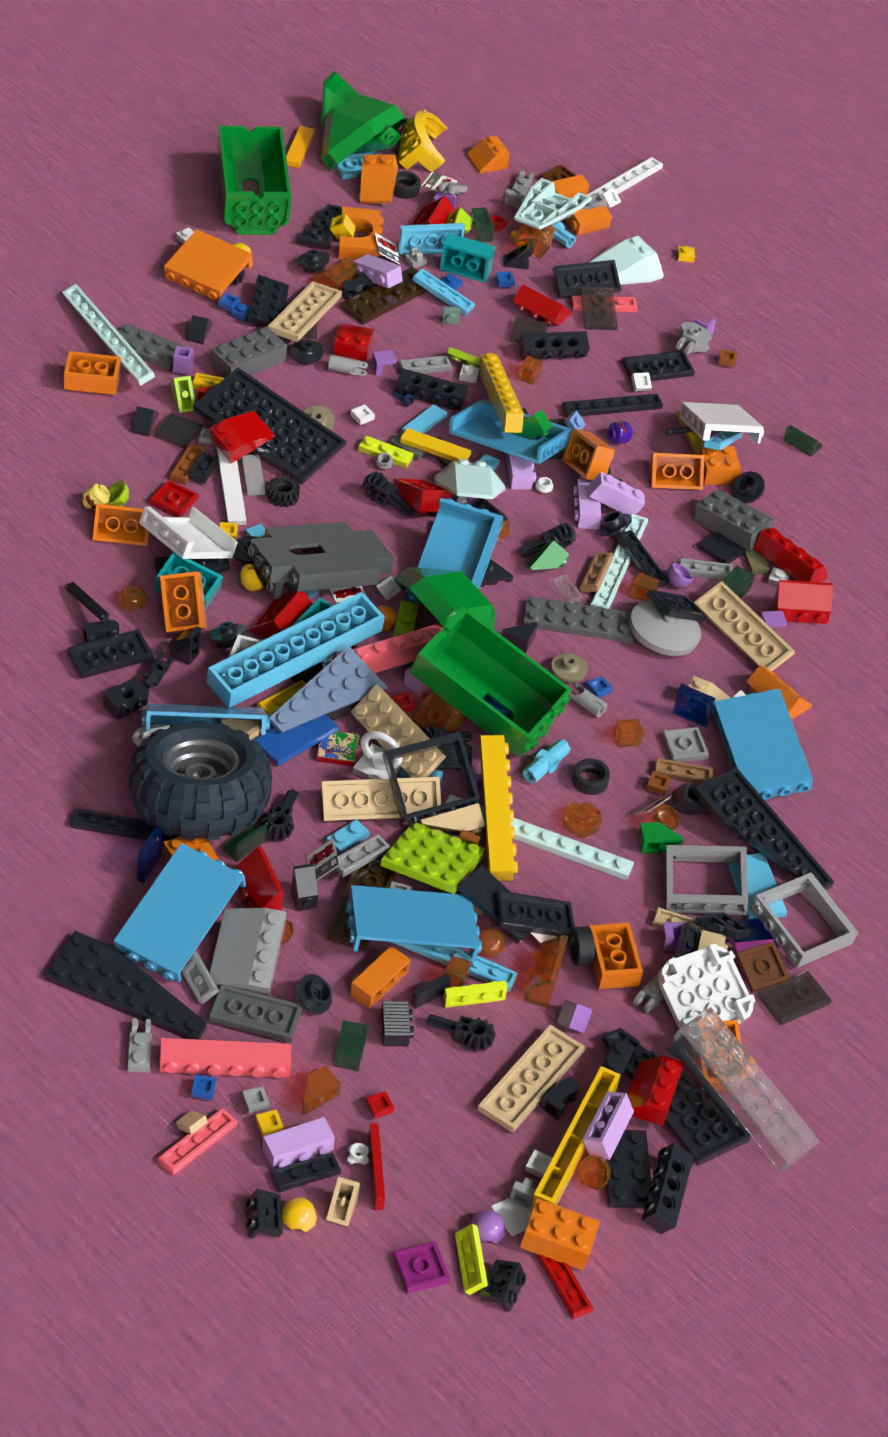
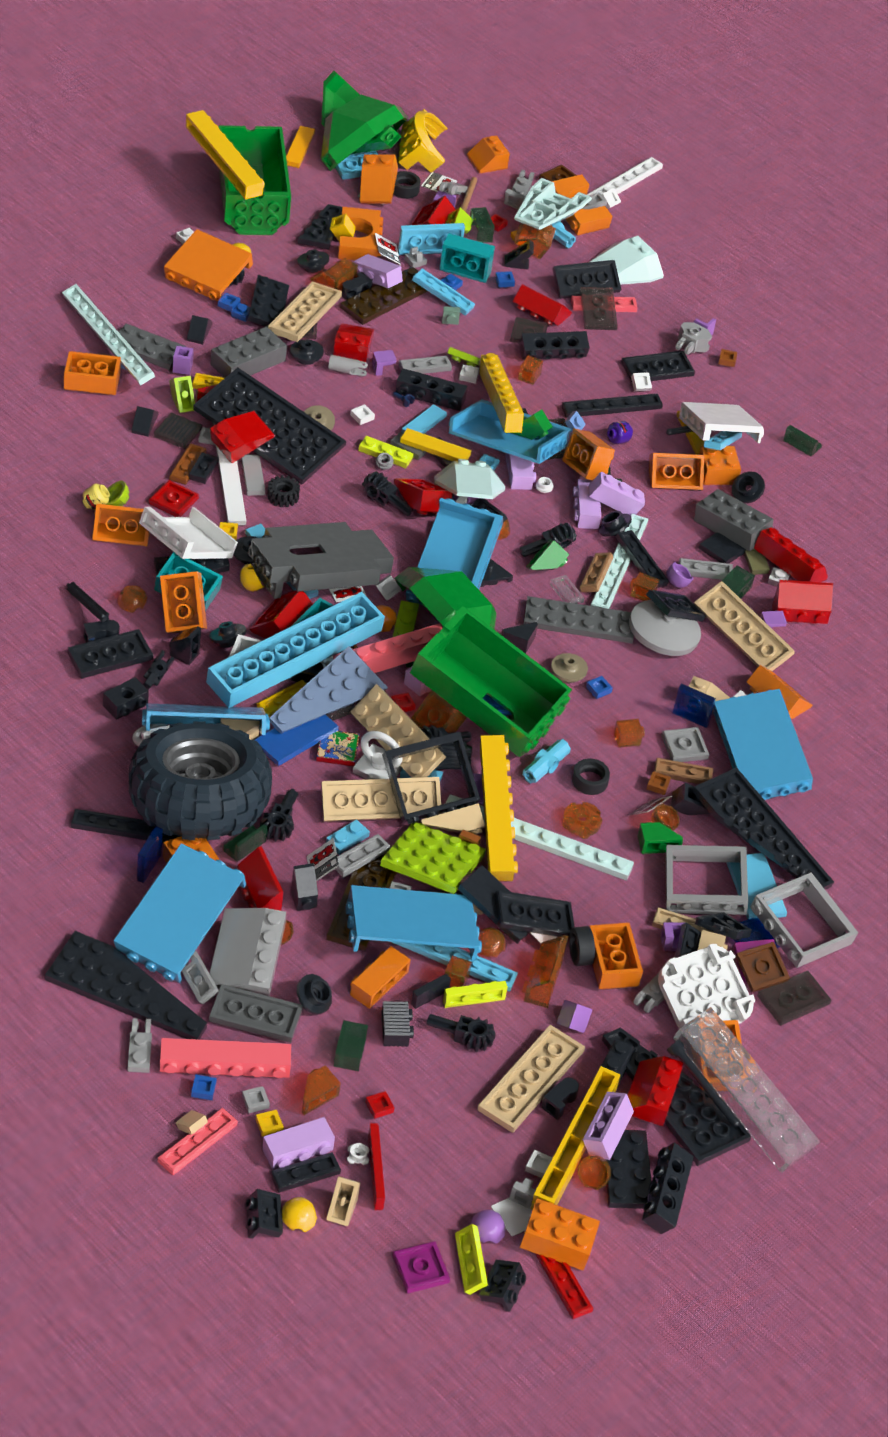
light grey piece [569,683,607,717] -> none
yellow plate [678,246,695,262] -> none
none -> yellow brick [185,110,264,199]
none -> medium nougat piece [461,177,477,212]

